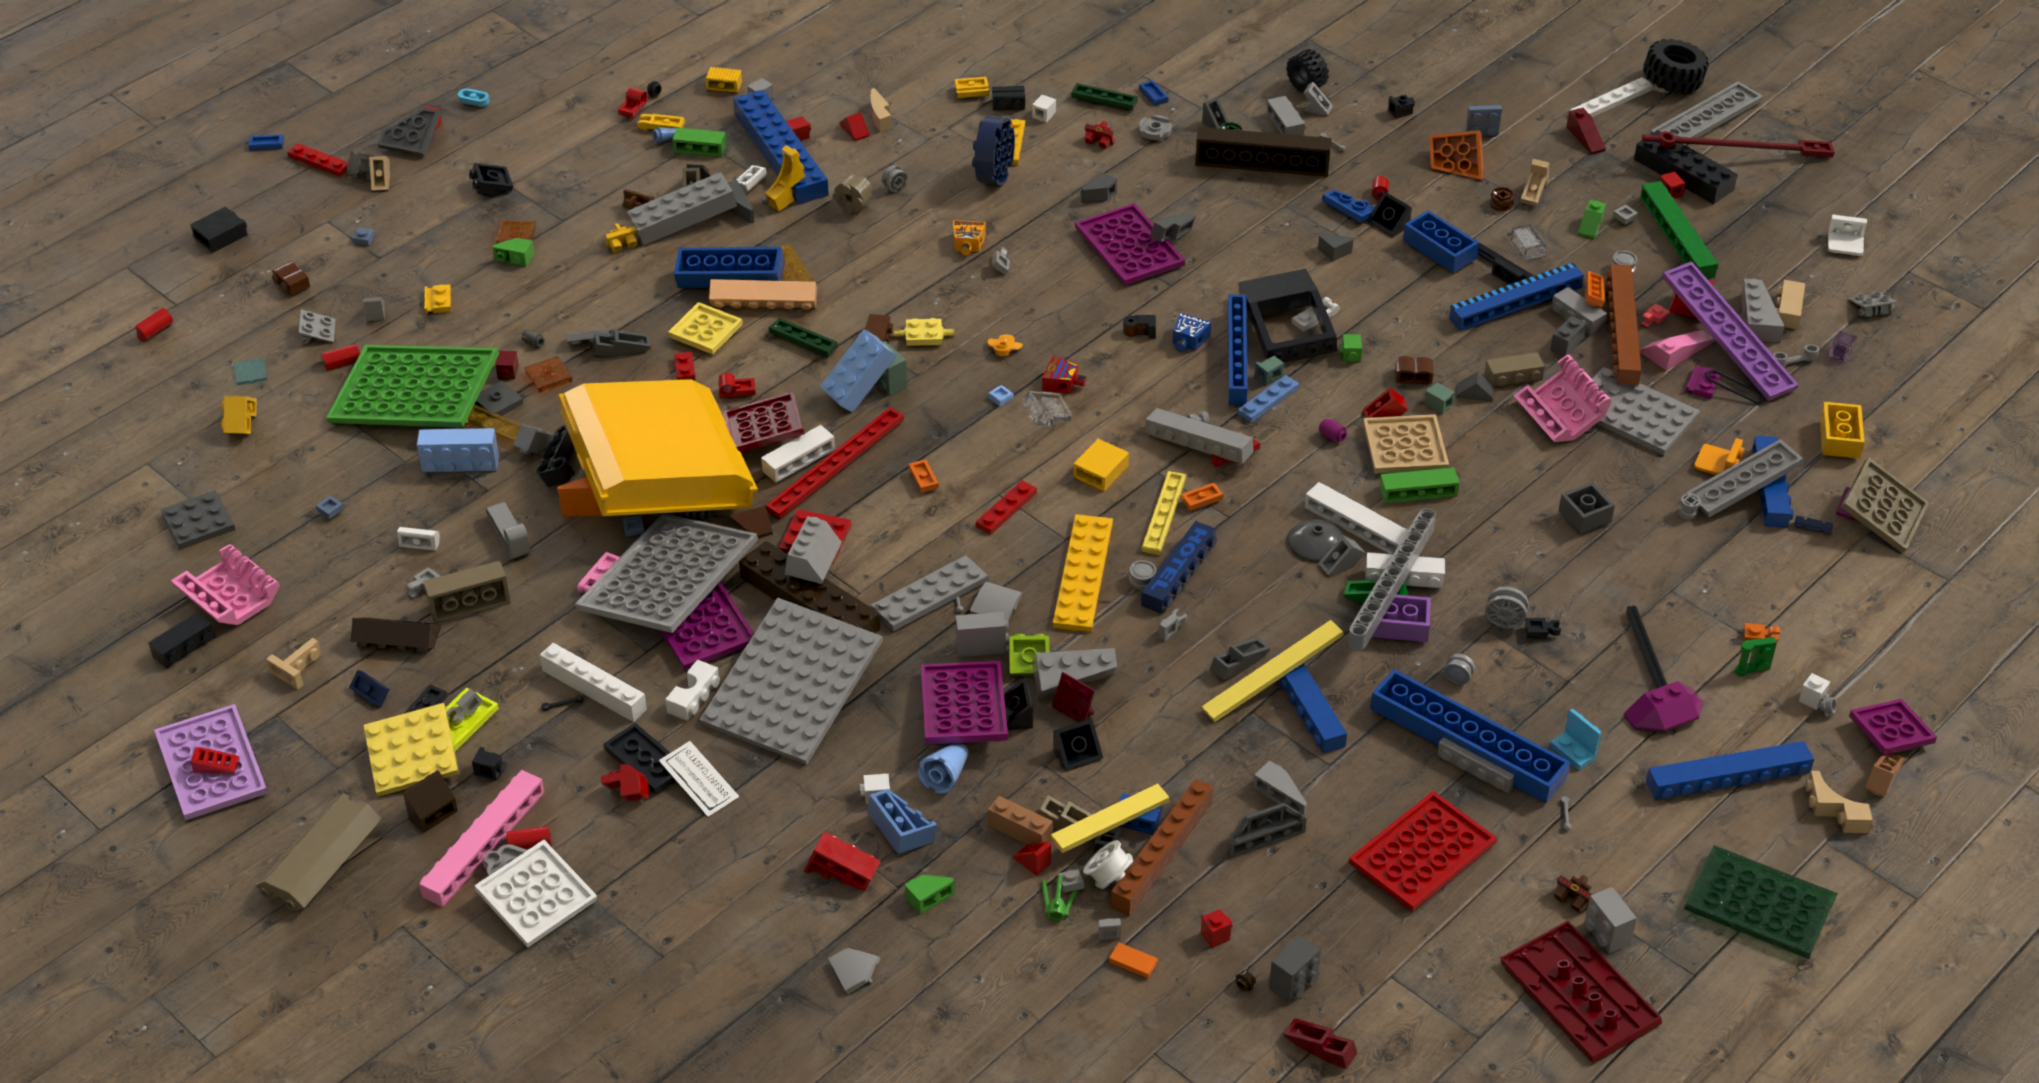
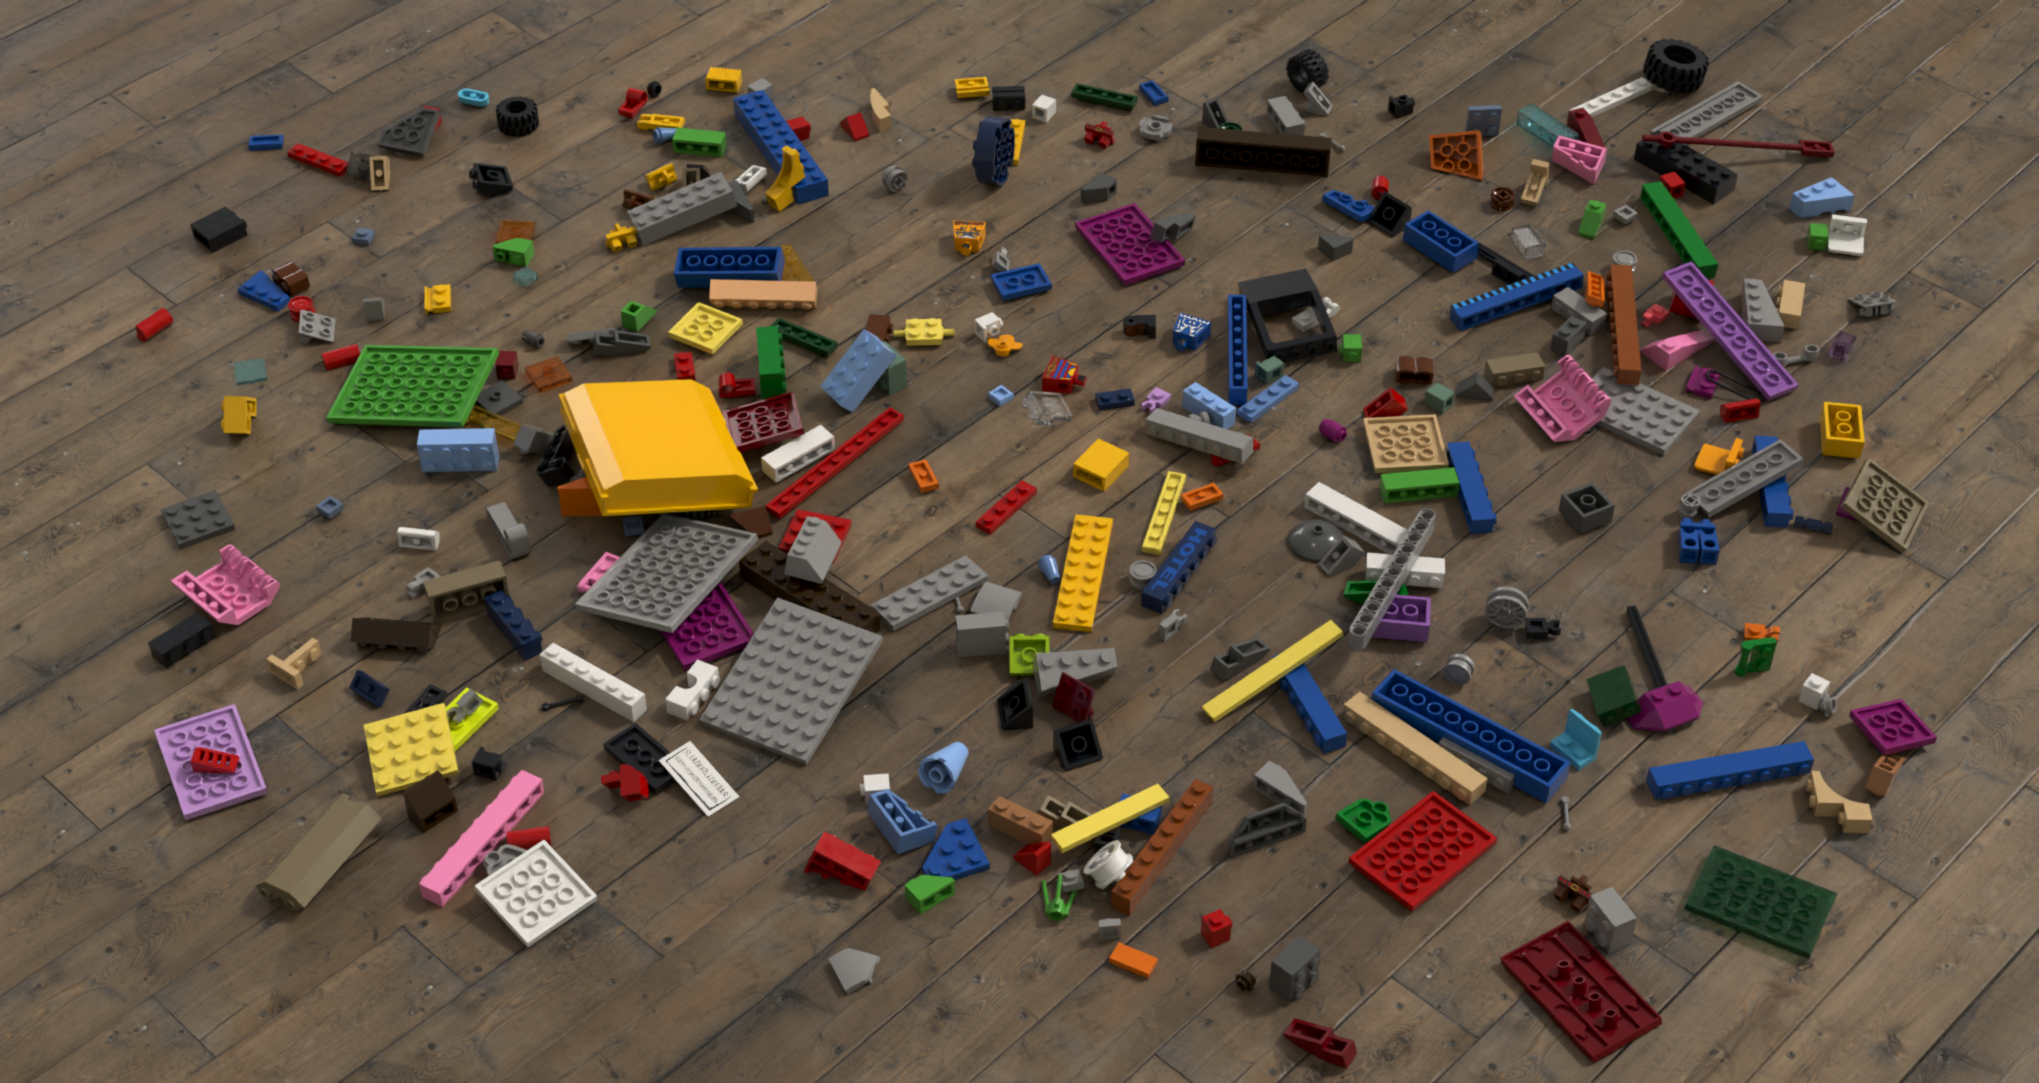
dark tan brick [832,173,873,214] -> none
magenta plate [921,661,1008,745] -> none
none -> blue wing [238,270,290,312]
none -> red wheel [288,296,315,322]
none -> dark blue brick [484,590,543,661]
none -> black tyre [496,96,539,137]
none -> clear light blue tile [513,267,538,286]
none -> bright green slope [621,301,657,332]
none -> yellow hips [645,163,678,191]
none -> green brick [756,326,787,400]
none -> blue plate [922,818,990,880]
none -> white brick [975,312,1003,343]
none -> blue plate [991,263,1052,301]
none -> medium blue cone [1038,555,1061,584]
none -> dark blue plate [1095,388,1135,411]
none -> lavender plate [1141,387,1171,414]
none -> light blue brick [1182,382,1236,429]
none -> green plate [1335,798,1391,843]
none -> tan brick [1342,692,1488,805]
none -> blue brick [1446,442,1497,534]
none -> clear light blue brick [1516,103,1579,148]
none -> bright pink wedge [1552,135,1607,185]
none -> dark green brick [1586,665,1642,726]
none -> blue hips [1678,518,1719,565]
none -> red brick [1720,398,1761,423]
none -> light blue wedge [1789,177,1855,218]
none -> bright green brick [1806,223,1829,250]

